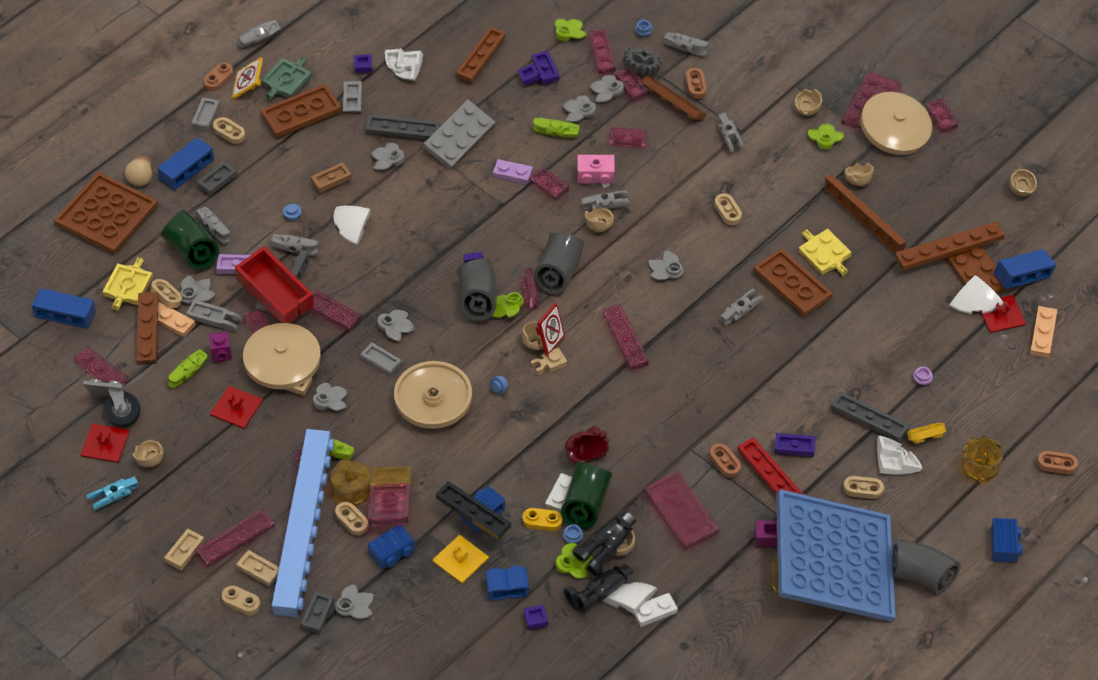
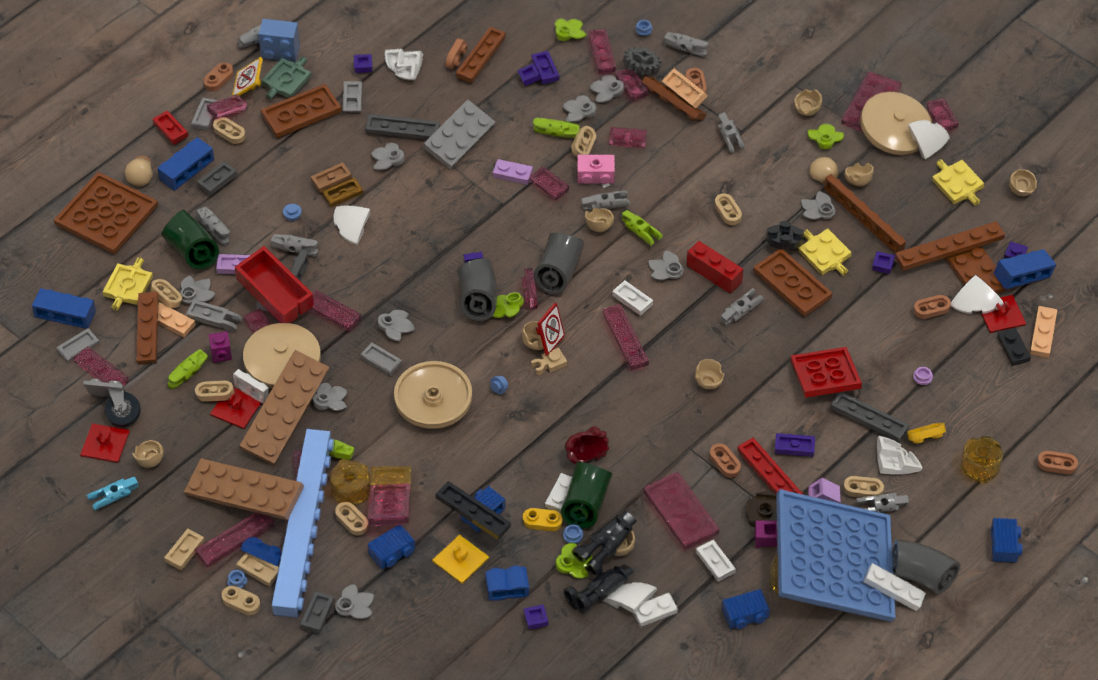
none -> light grey tile [57,328,100,363]
none -> red plate [152,110,188,145]
none -> medium nougat plate [184,458,304,521]
none -> tan plate [195,381,235,401]
none -> clear pink plate [207,94,247,119]
none -> medium blue plate [227,570,247,588]
none -> white plate [233,369,269,404]
none -> medium nougat plate [239,350,329,466]
none -> blue plate [240,537,282,566]
none -> medium blue brick [258,19,300,62]
none -> pearl gold tile [322,178,363,208]
none -> nougat plate [445,38,468,70]
none -> tan plate [571,126,596,157]
none -> white plate [612,280,653,316]
none -> lime hinge [622,210,663,246]
none -> light nougat plate [662,69,707,109]
none -> red brick [686,241,743,294]
none -> tan hair [695,359,724,390]
none -> white plate [696,540,735,582]
none -> blue brick [722,589,770,629]
none -> dark brown plate [745,491,777,527]
none -> black plate [766,221,804,250]
none -> red plate [790,347,862,398]
none -> light grey plate [801,191,835,220]
none -> lavender brick [808,478,841,503]
none -> tan hair [810,157,839,184]
none -> light grey hinge [856,493,909,513]
none -> white plate [863,563,925,612]
none -> dark purple plate [872,251,895,274]
none -> white brick [908,120,950,159]
none -> nougat plate [913,295,951,319]
none -> light yellow plate [932,159,984,206]
none -> black plate [997,328,1031,366]
none -> dark purple plate [1004,241,1028,259]

